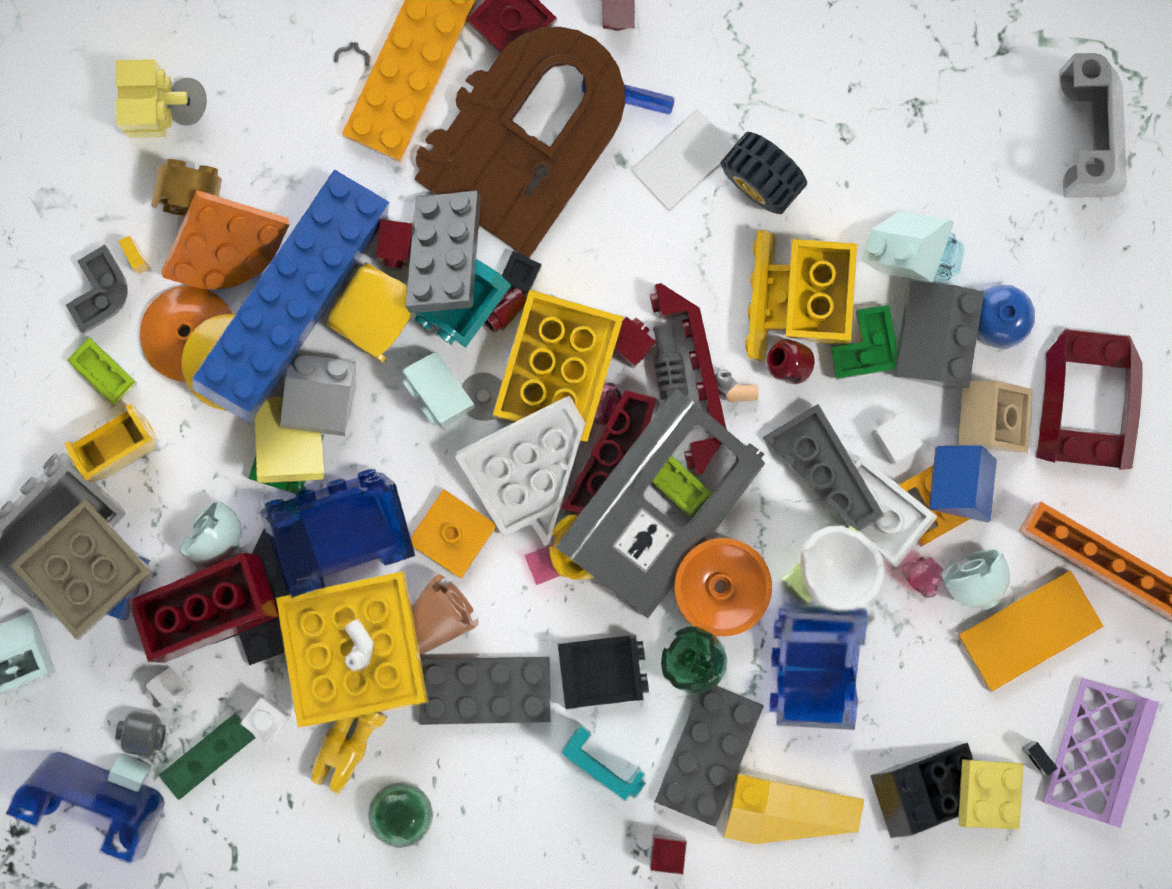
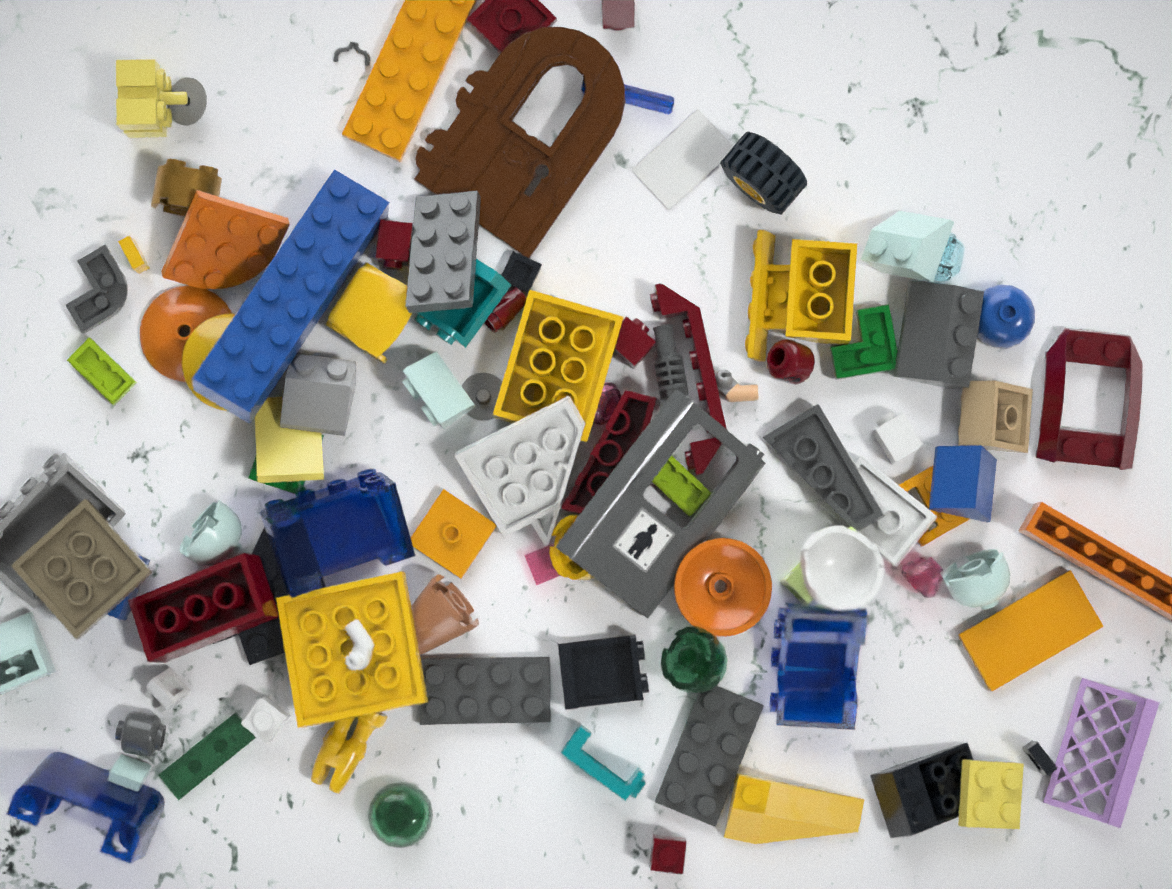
yellow piece [64,404,158,482] -> none
light grey windscreen [1059,53,1127,198] -> none

